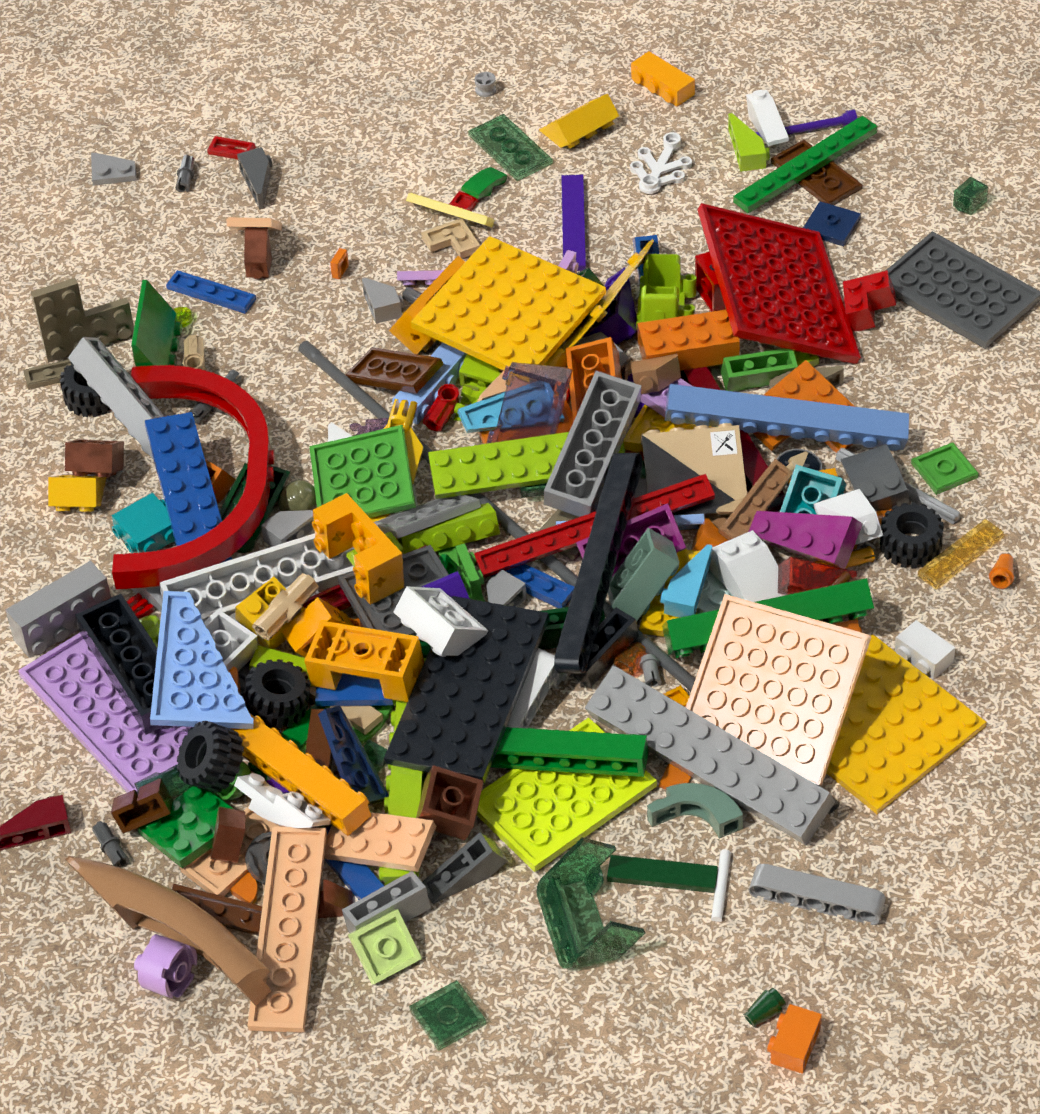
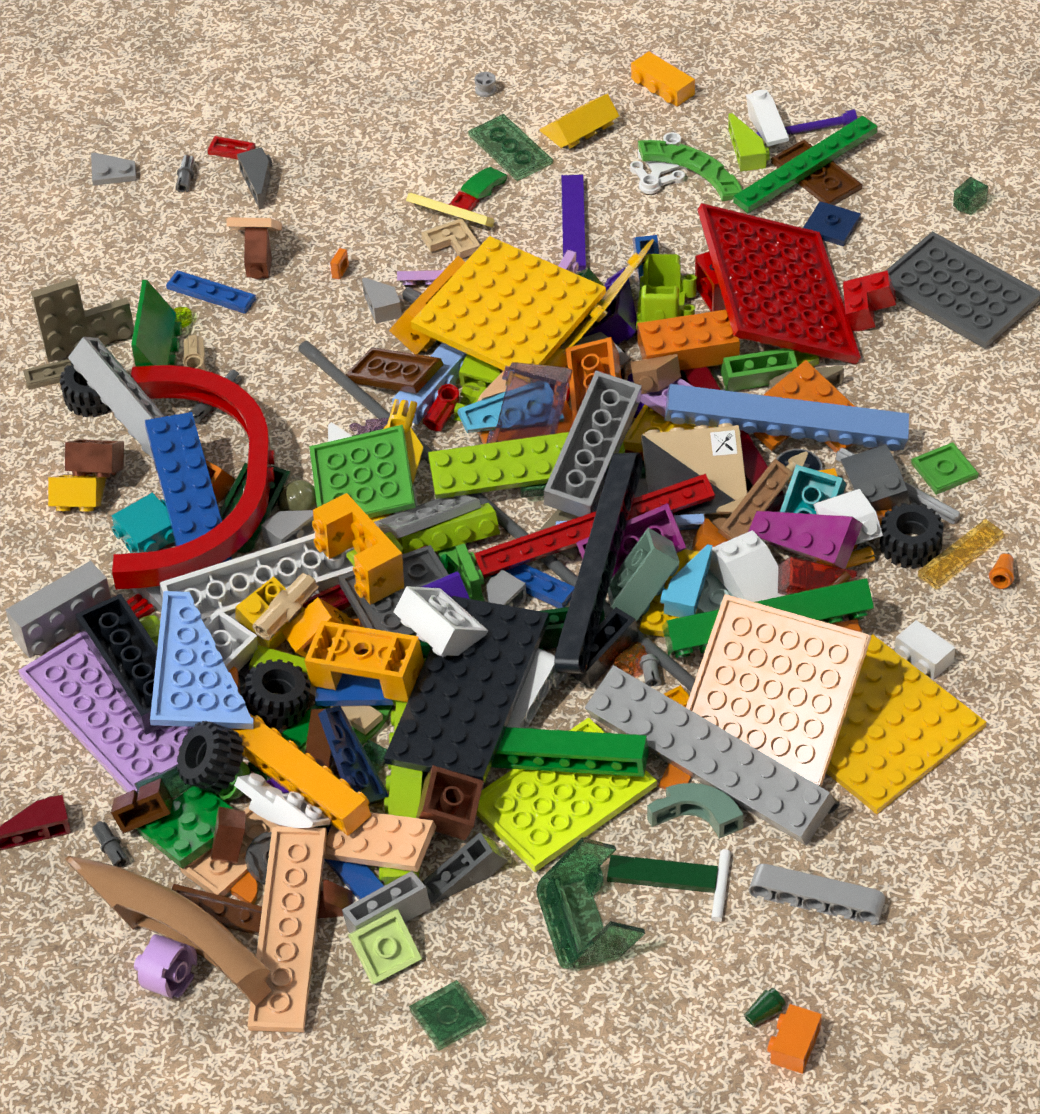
none -> bright green tile [638,140,742,201]

